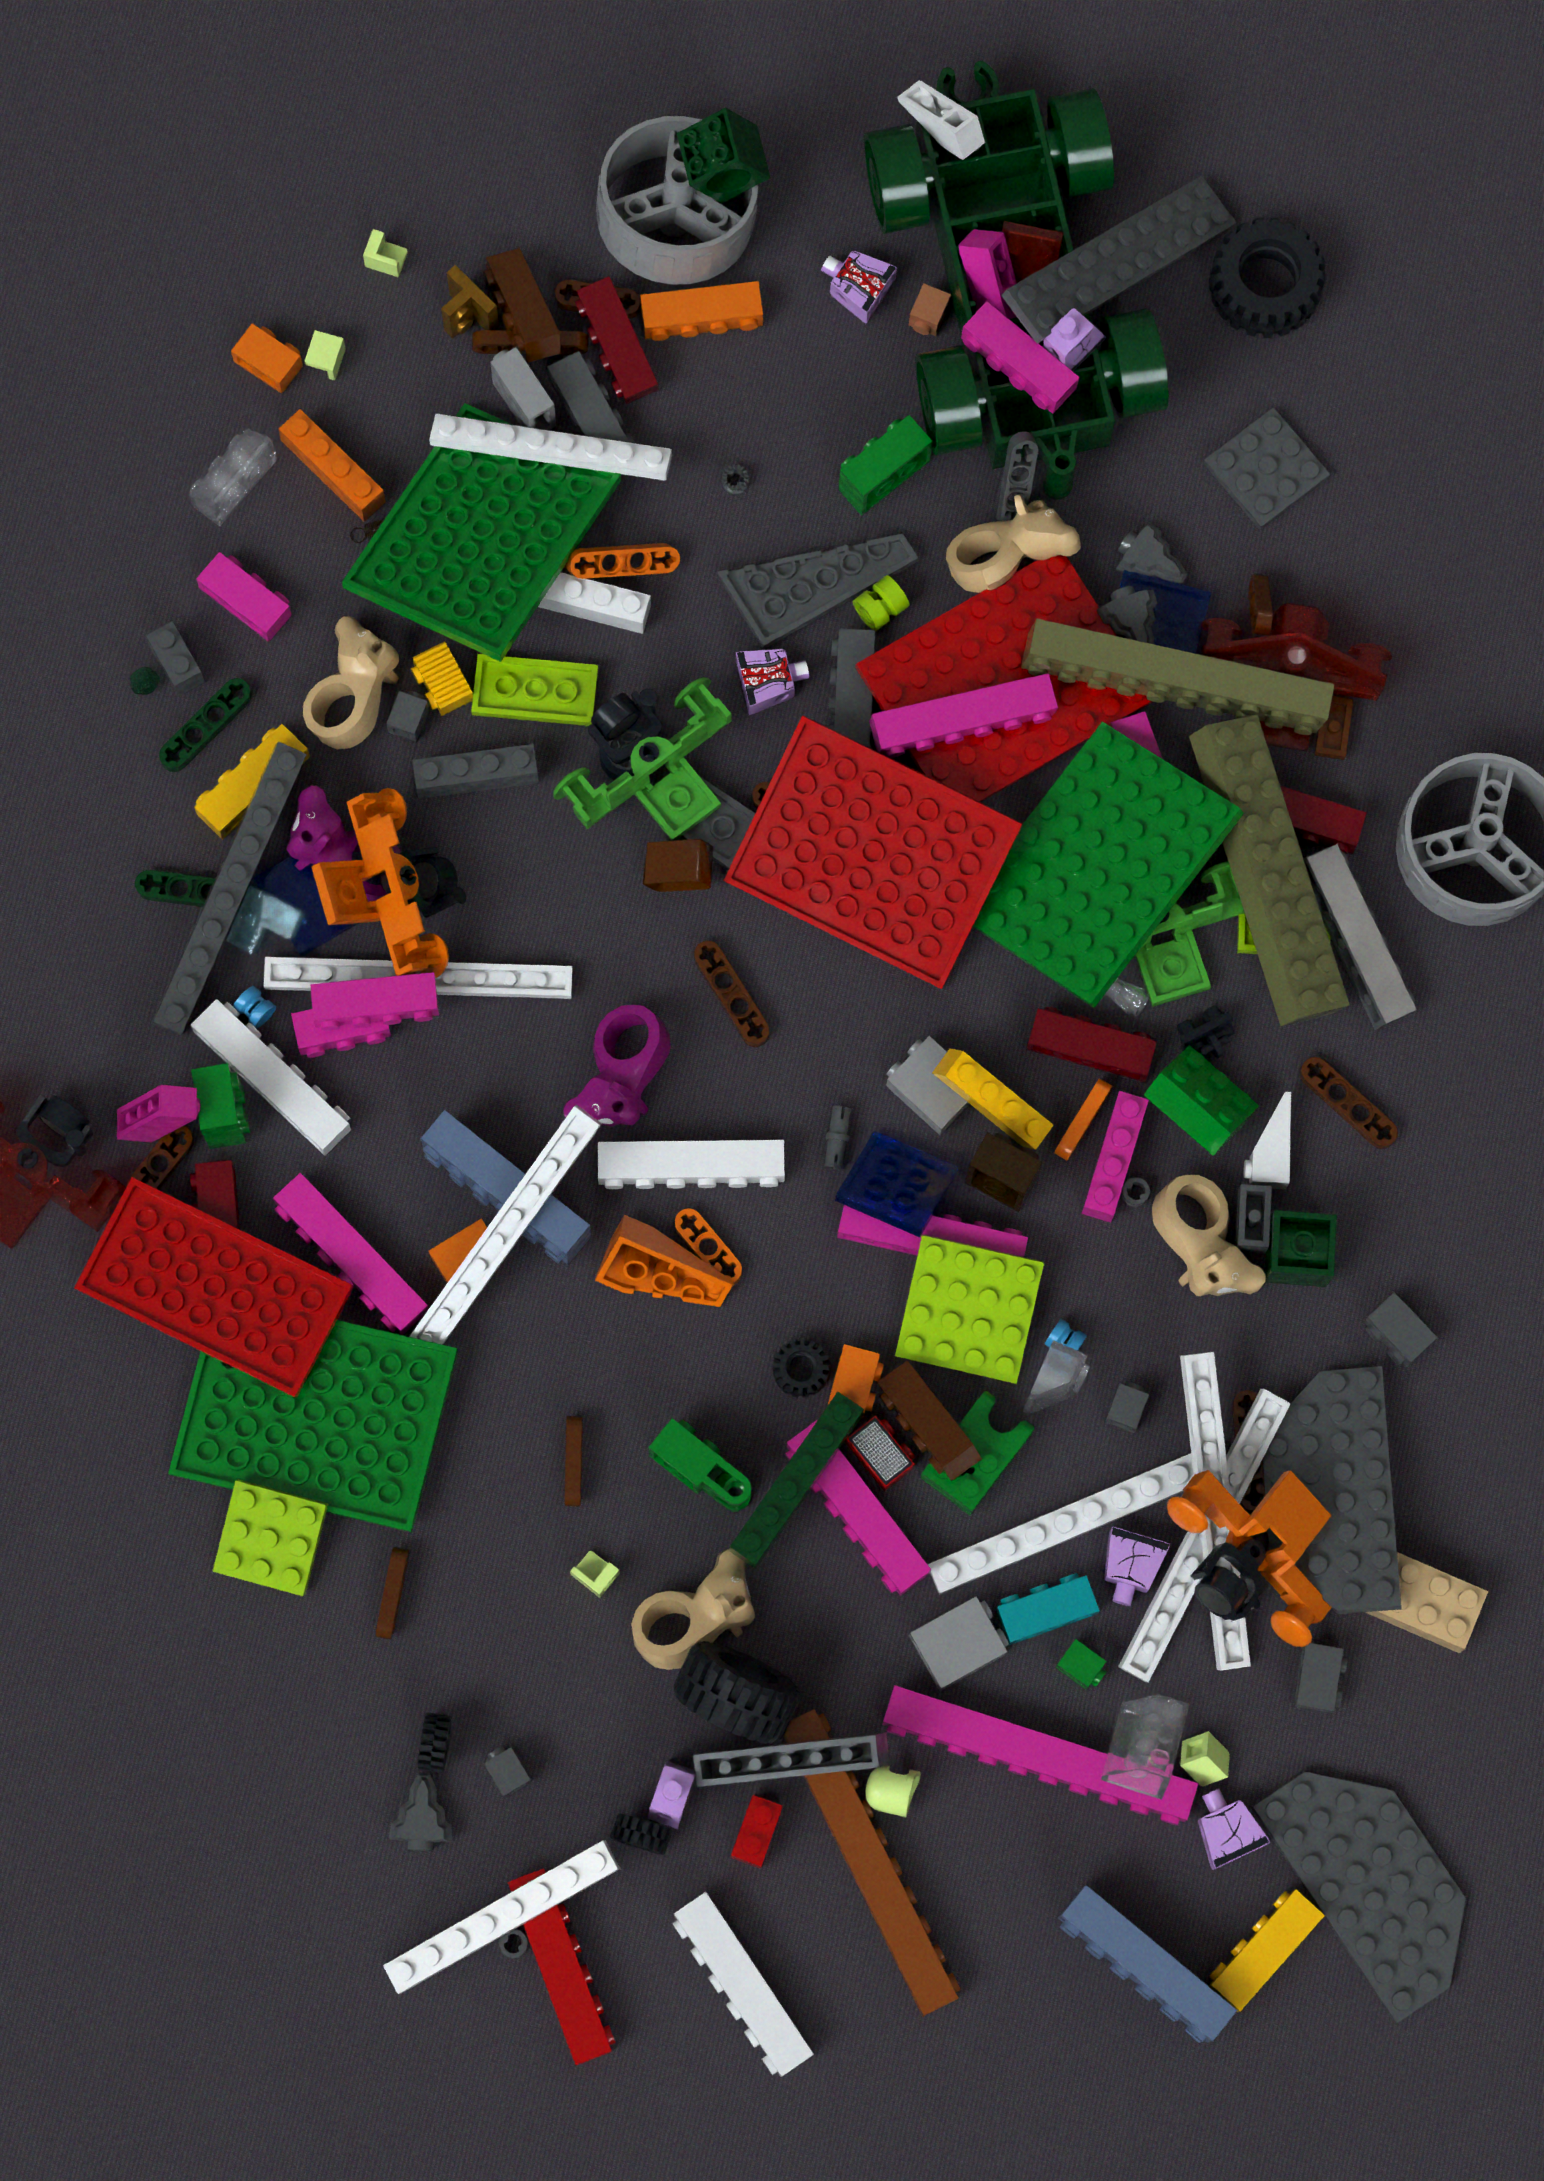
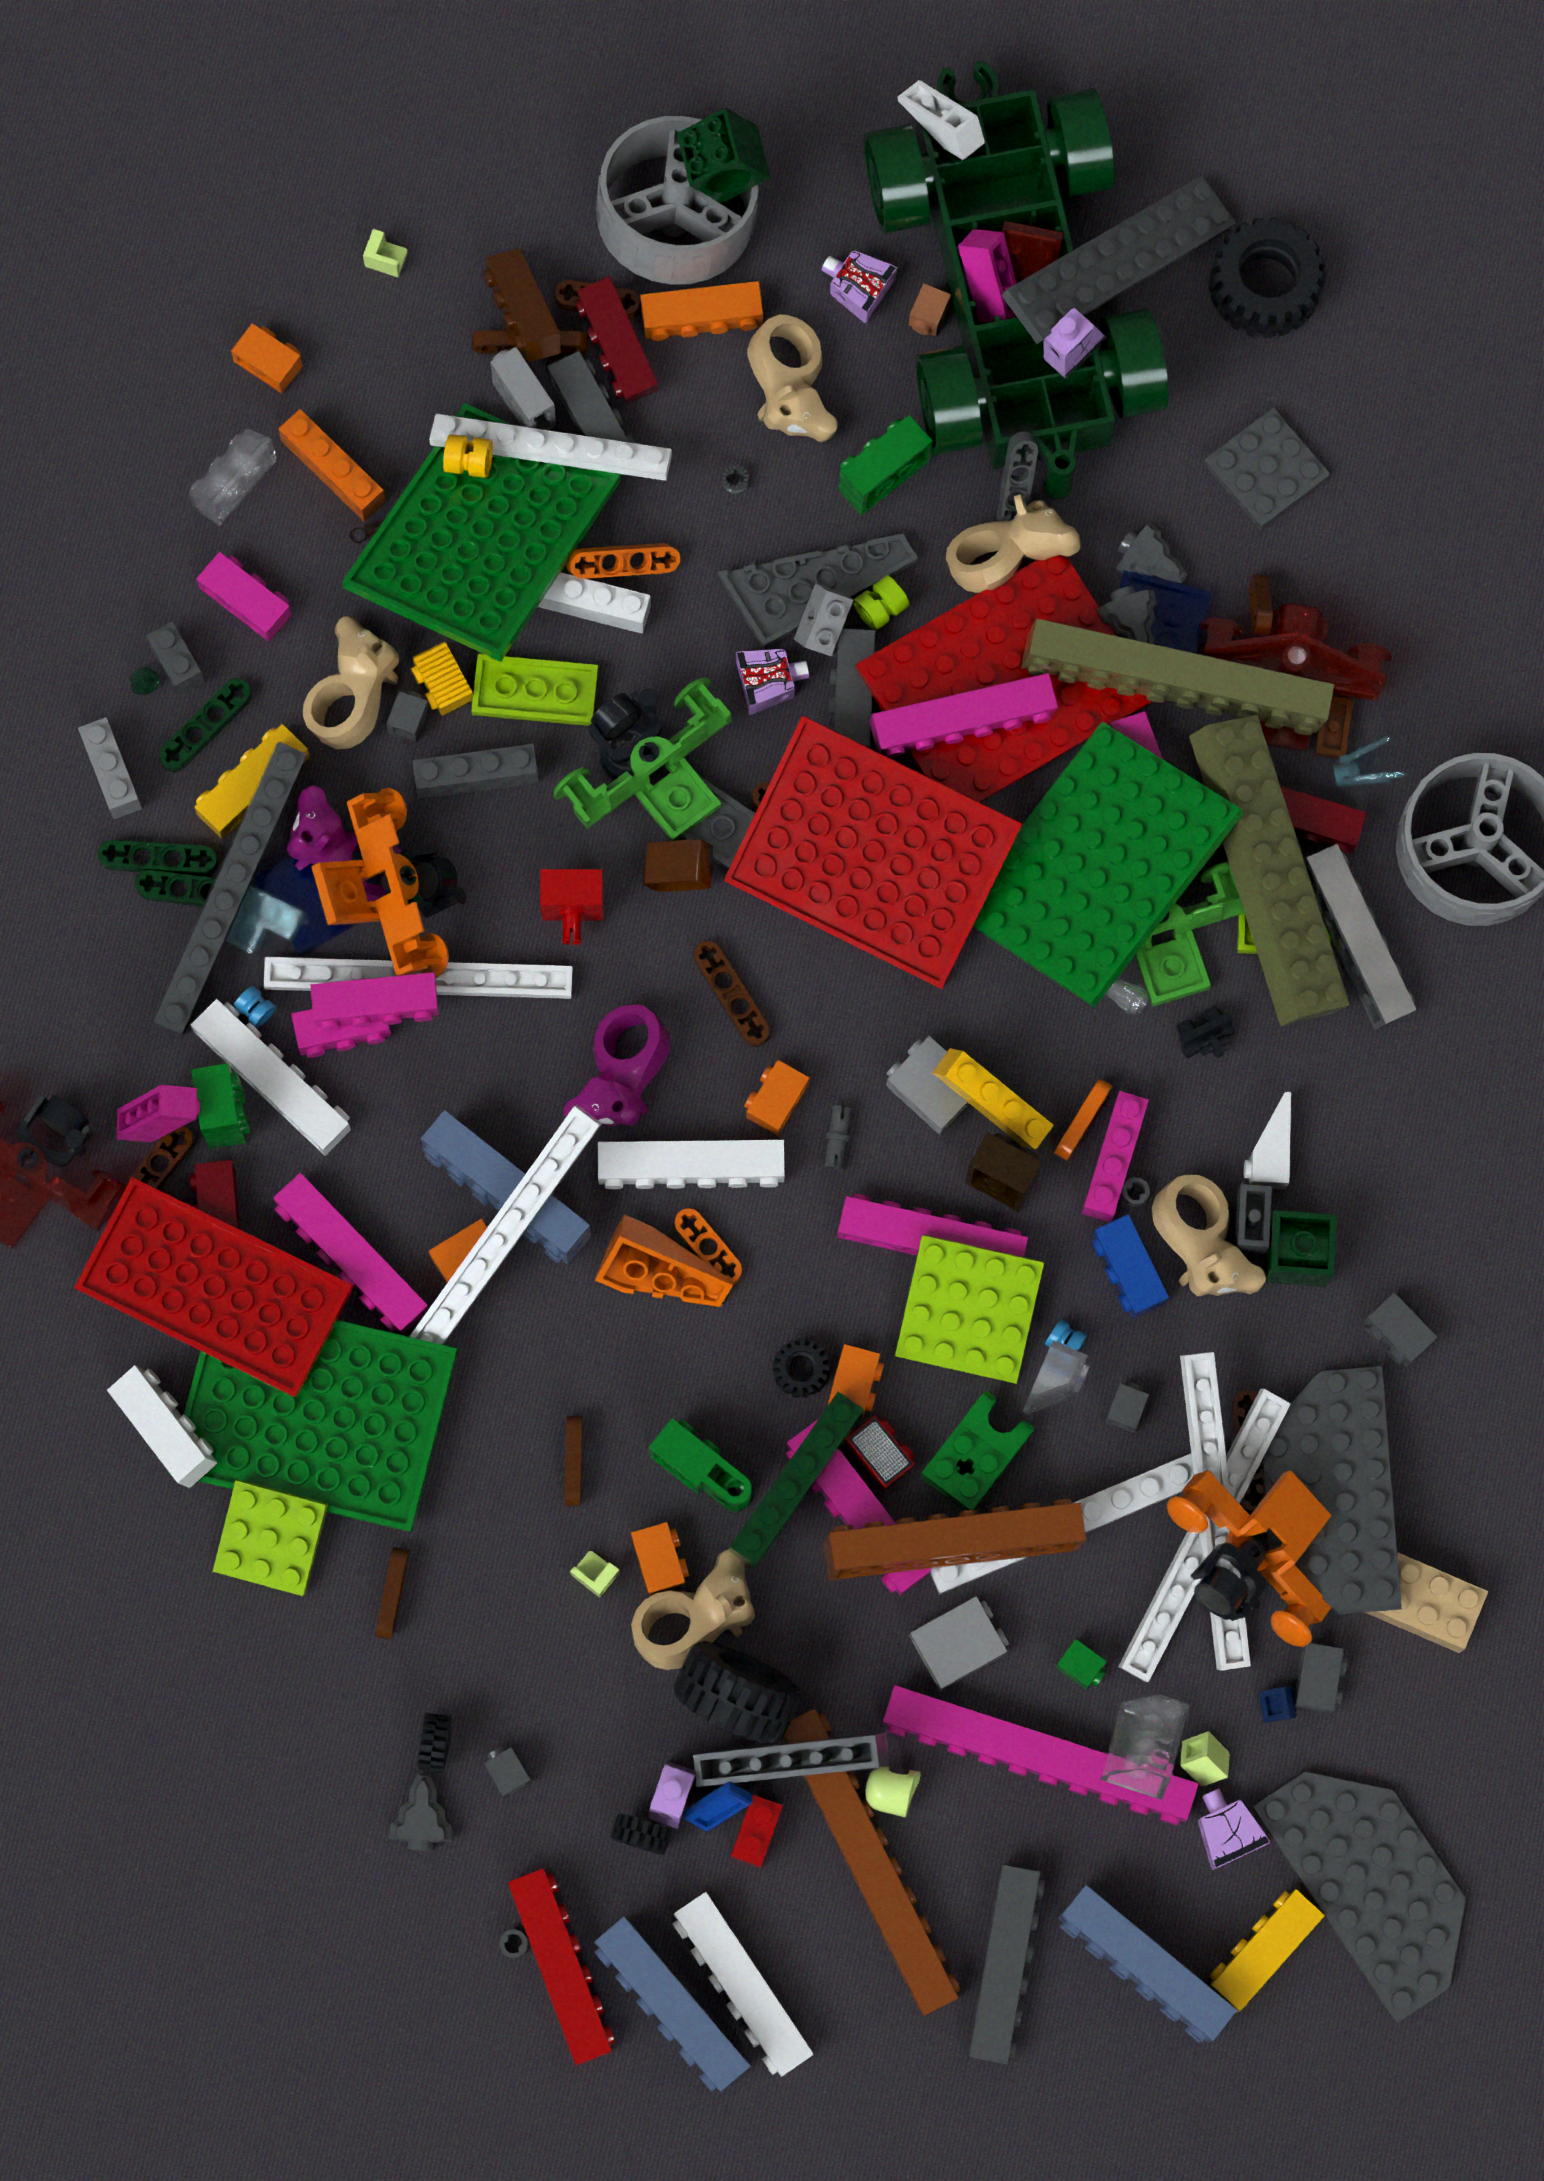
yellowish green panel [305,330,345,380] -> none
white plate [383,1840,620,1994] -> none
pearl gold bracket [441,265,499,339] -> none
clear blue plate [835,1131,958,1237] -> none
reddish brown brick [877,1360,982,1481] -> none
dark pink brick [961,301,1079,414] -> none
teal brick [996,1573,1099,1646] -> none
dark red brick [1026,1007,1157,1083] -> none
lavender torso [1104,1526,1170,1606] -> none
green brick [1144,1045,1259,1156] -> none
reddish brown beam [1300,1057,1398,1149] -> none
none -> light grey brick [78,717,142,819]
none -> dark green beam [98,840,218,876]
none -> white brick [107,1365,217,1488]
none -> yellow wheel [443,434,493,478]
none -> red brick [540,869,604,945]
none -> sand blue brick [594,1916,750,2093]
none -> orange brick [631,1522,689,1597]
none -> blue tile [684,1781,752,1832]
none -> orange brick [744,1060,810,1136]
none -> tan animal [747,314,838,443]
none -> light grey brick [794,583,853,656]
none -> dark orange brick [824,1499,1086,1581]
none -> dark grey brick [968,1865,1045,2065]
none -> blue brick [1091,1214,1169,1318]
none -> dark blue plate [1259,1686,1297,1723]
none -> clear light blue plant [1333,736,1406,788]

